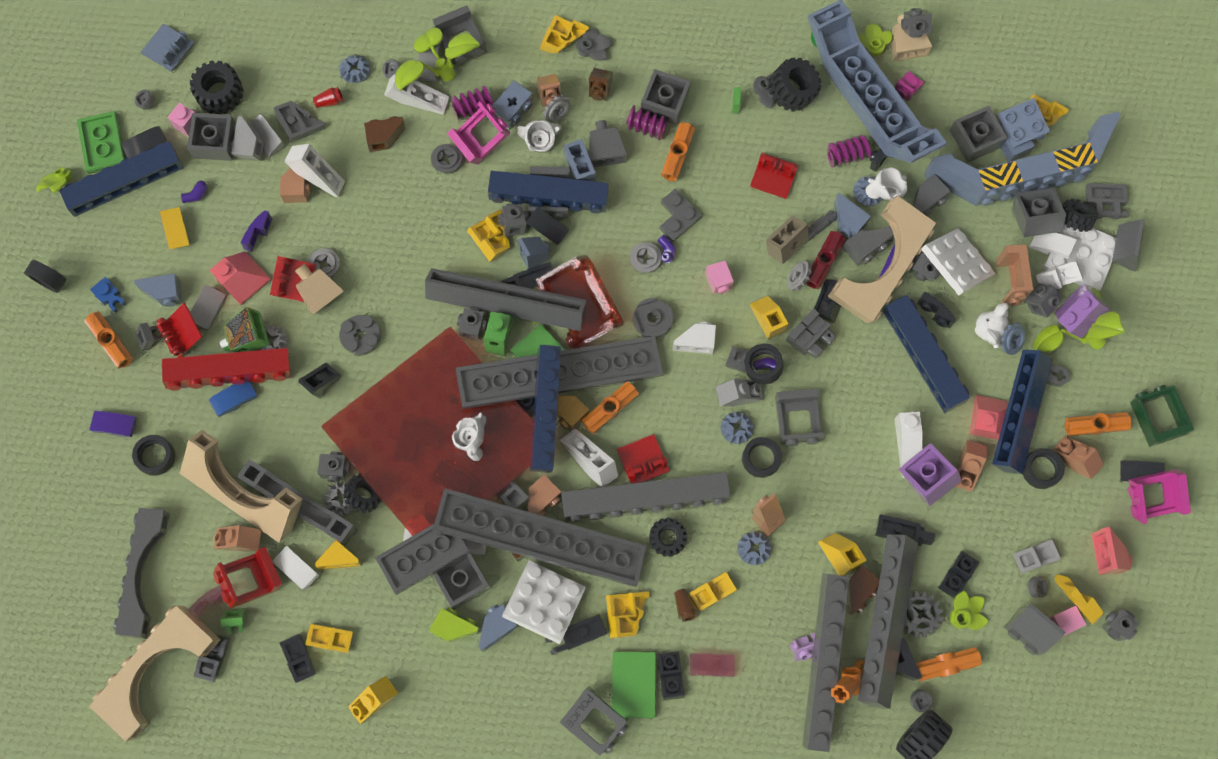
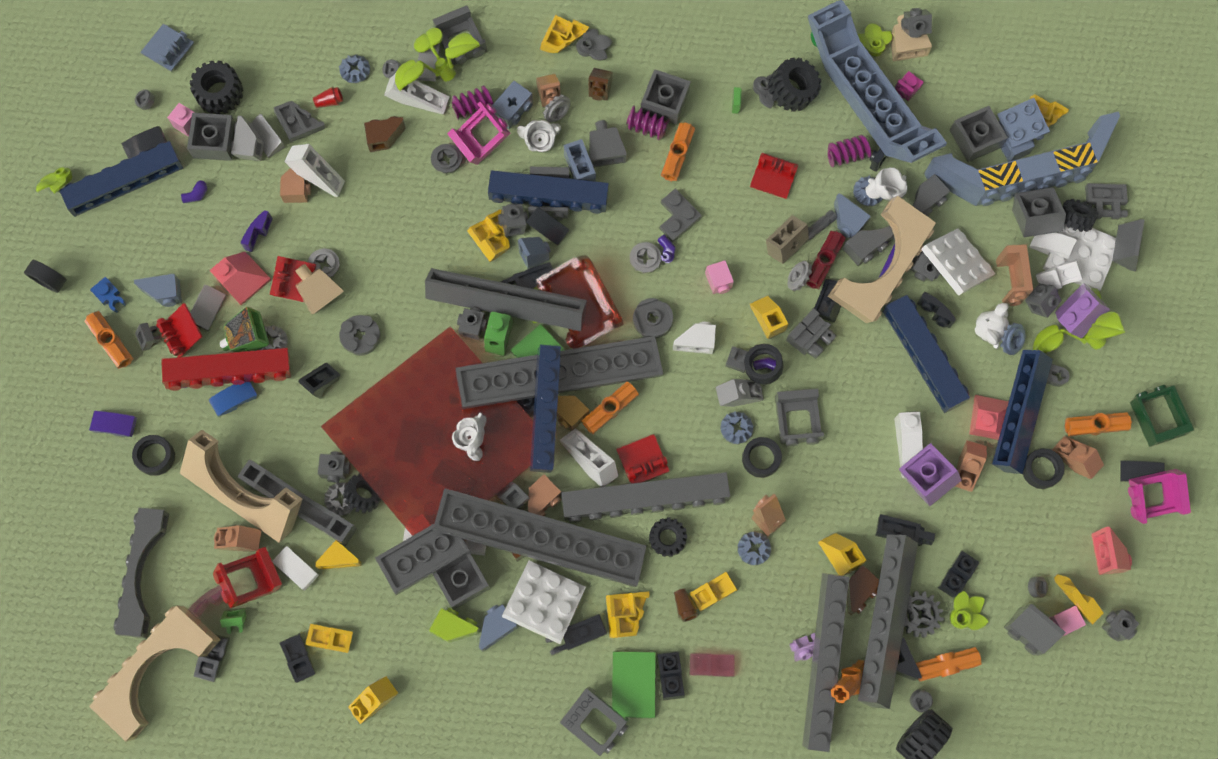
bright green tile [77,111,126,174] -> none
yellow slope [160,207,189,250] -> none
light grey slope [1013,540,1061,574] -> none

